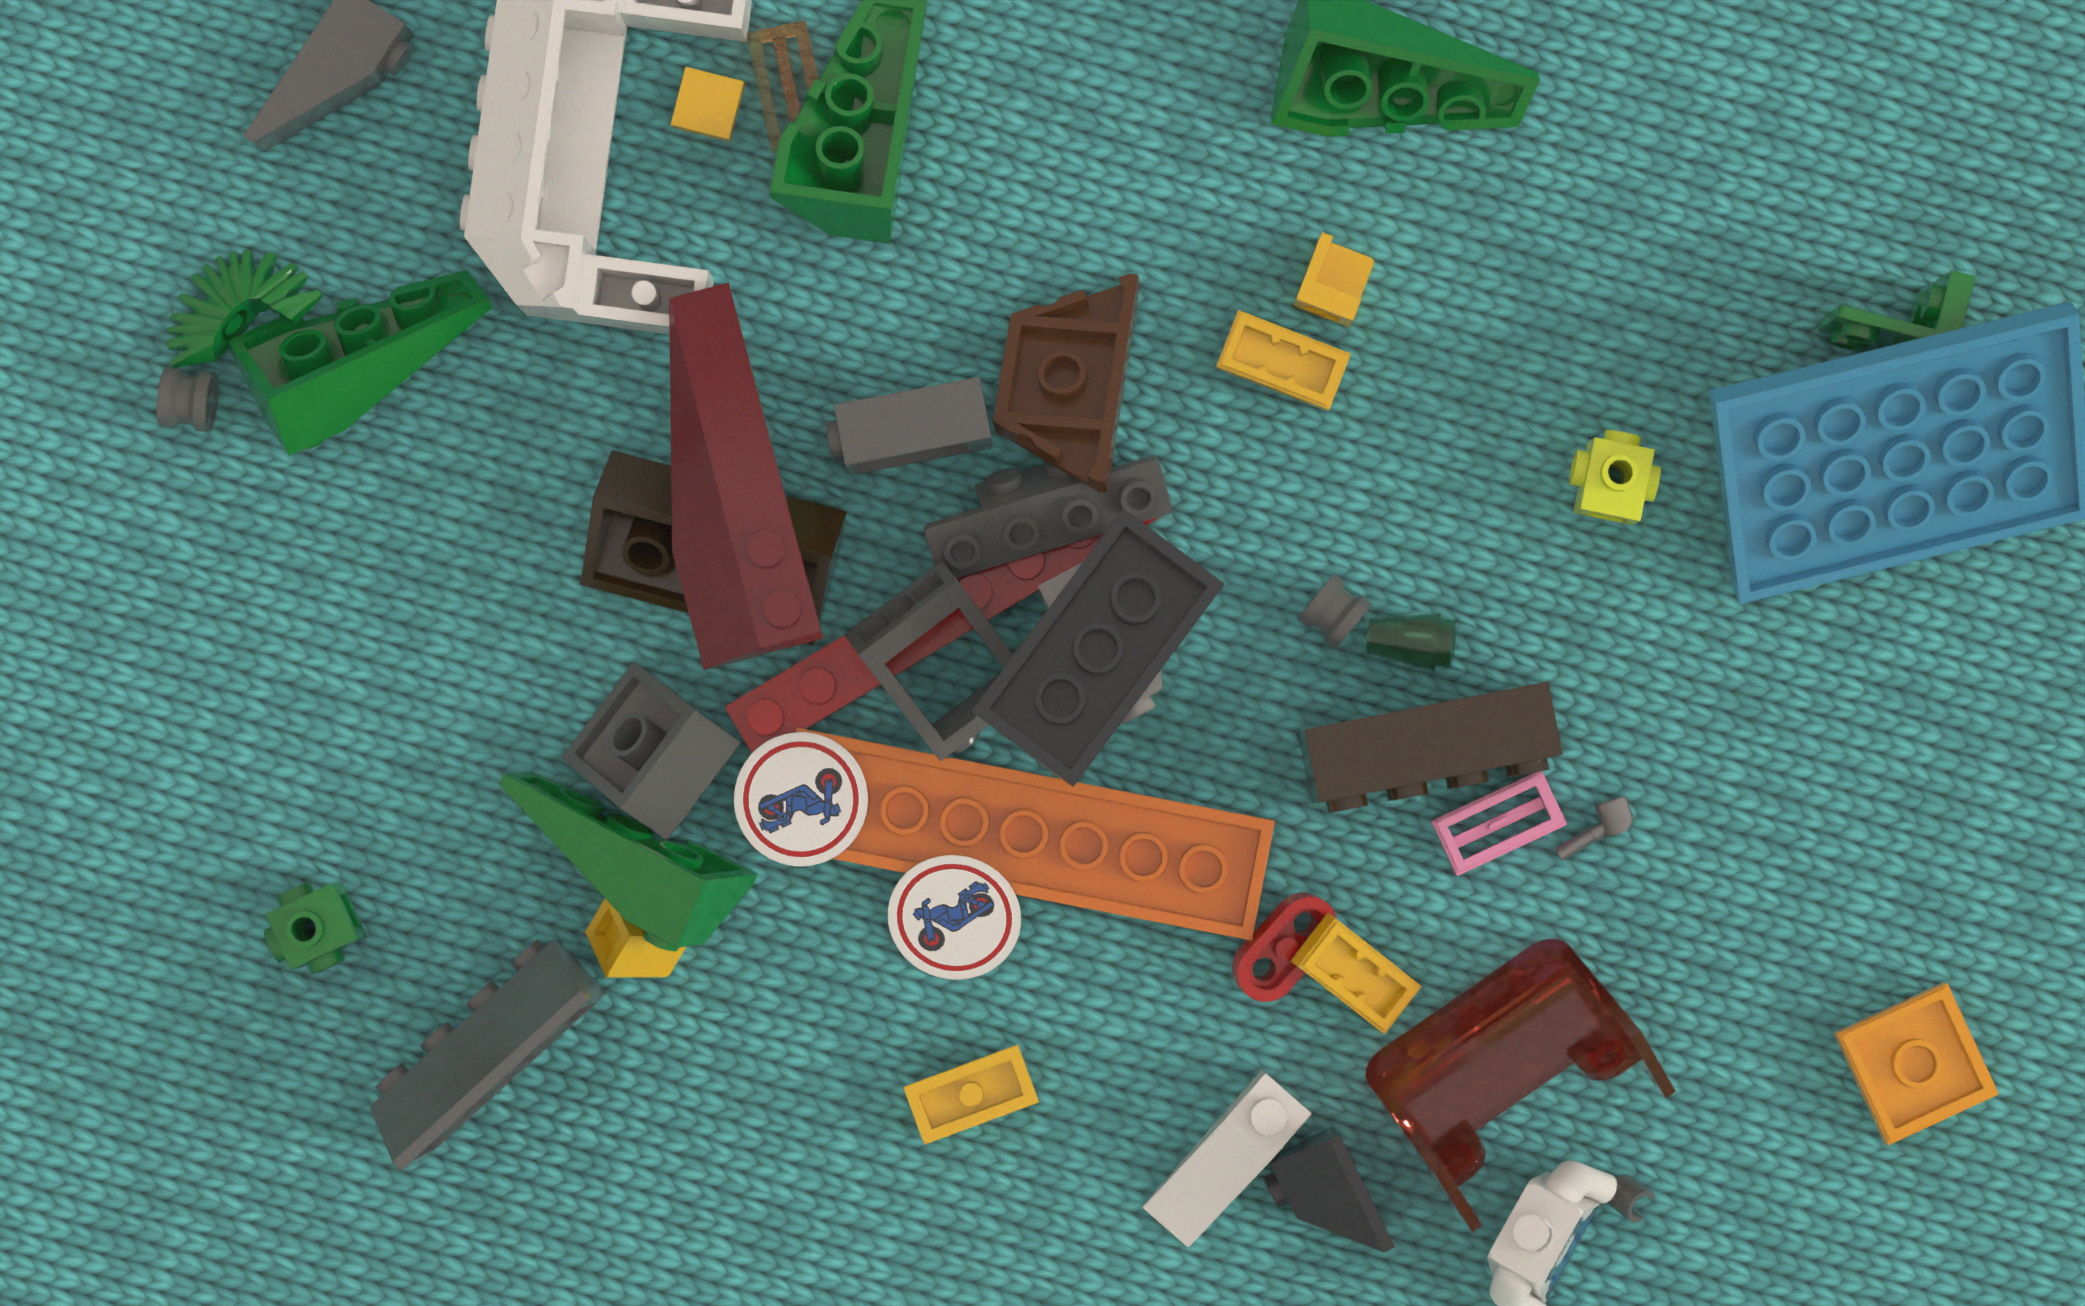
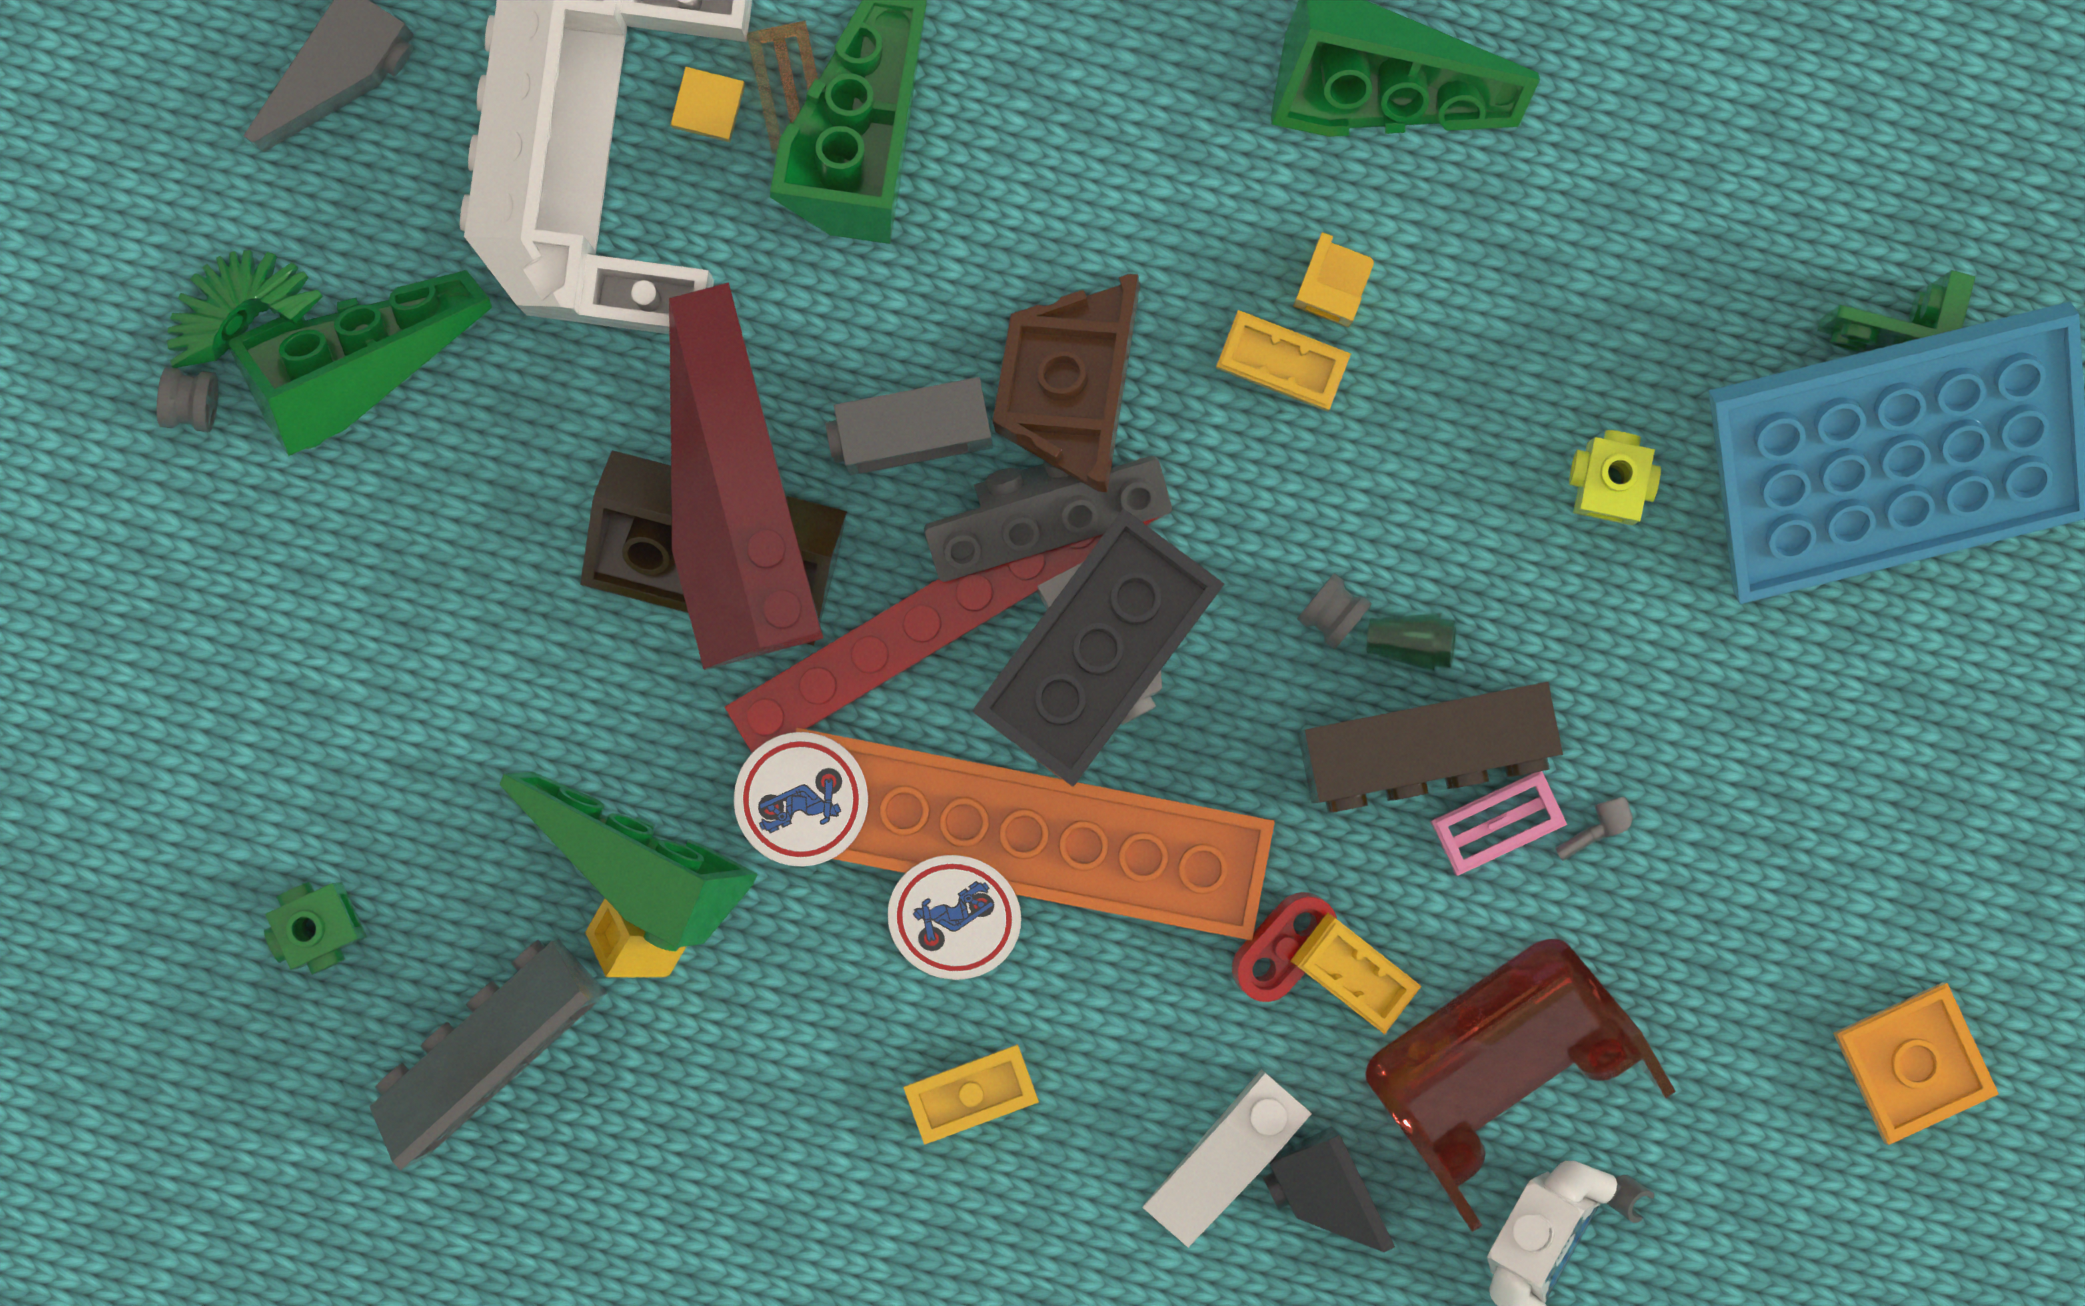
dark grey slope [561,662,741,840] -> none
dark grey window [844,561,1013,761] -> none

